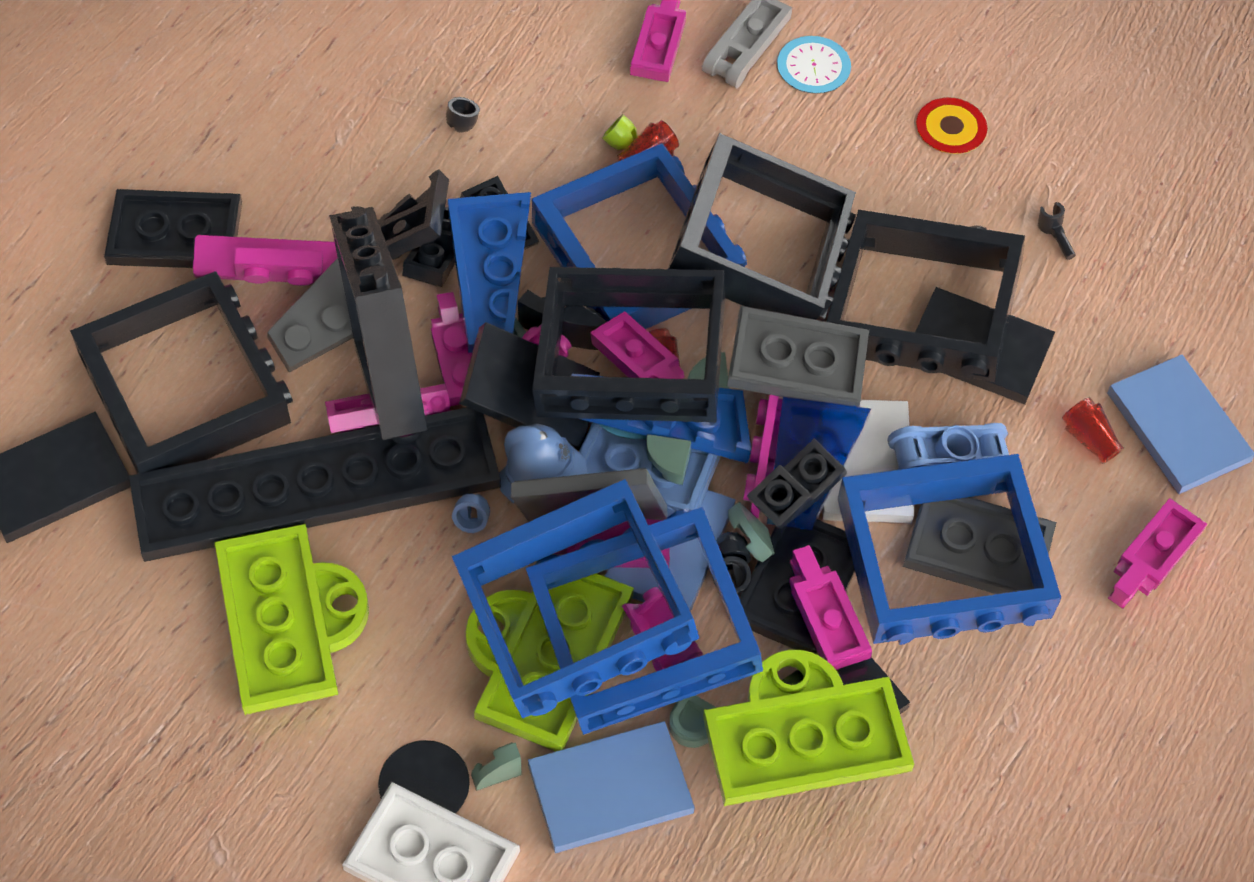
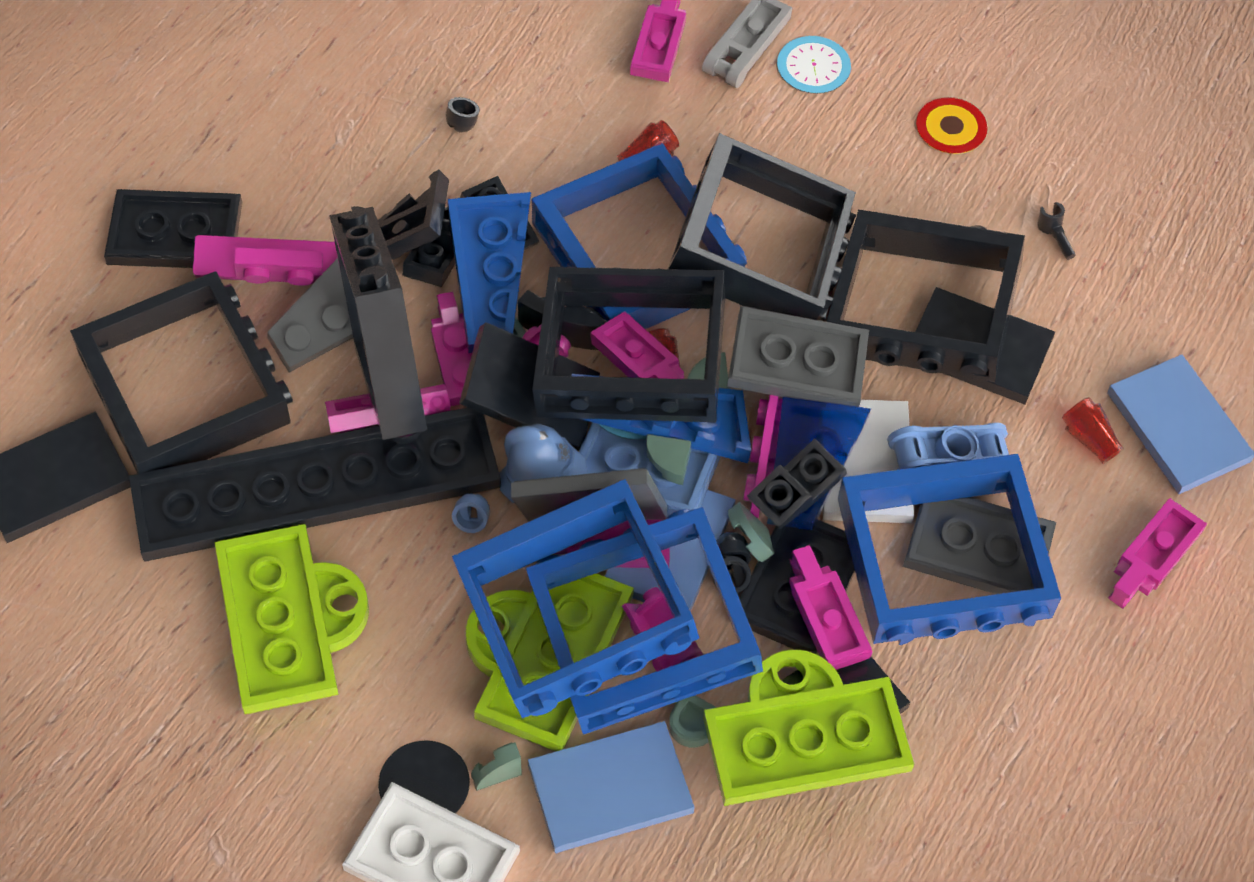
lime hinge [602,114,638,150] -> none

